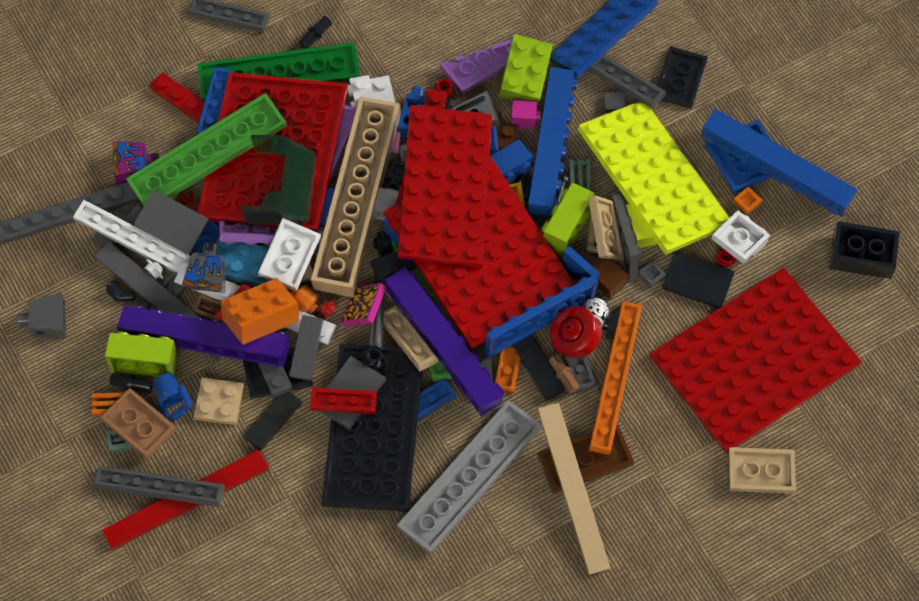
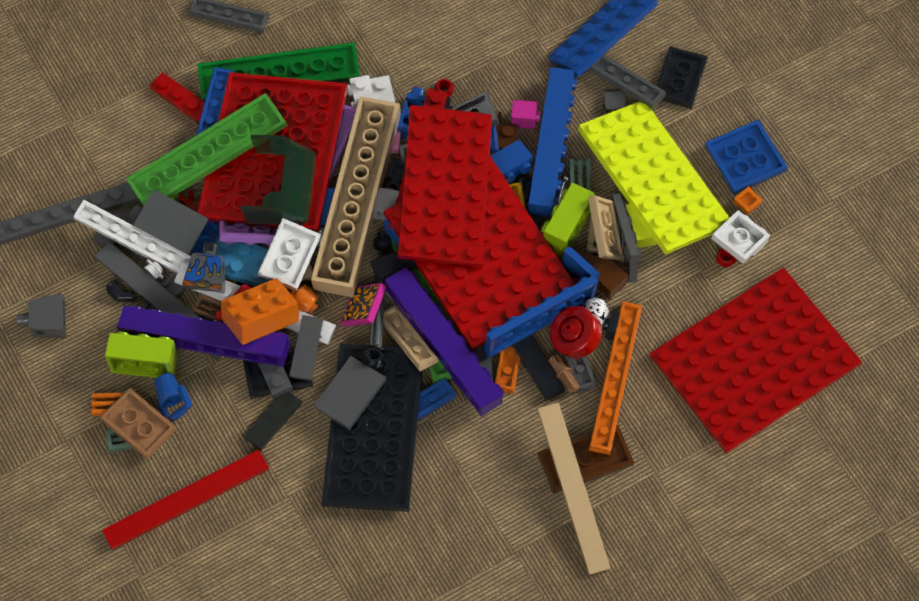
dark grey tile [93,466,225,507] -> none
black axle [109,373,153,393] -> none
torso [112,141,160,185] -> none
tan plate [194,378,245,426] -> none
black axle [299,16,332,49] -> none
red plate [310,388,377,414] -> none
red plate [318,299,337,319] -> none
light grey plate [397,400,542,555] -> none
medium lavender wing [439,39,512,95] -> none
lime brick [498,34,553,105] -> none
dark grey tile [638,260,667,289] -> none
black tile [662,251,735,309] -> none
blue brick [701,109,857,217] -> none
tan plate [729,447,796,494] -> none
black brick [829,221,900,279] -> none

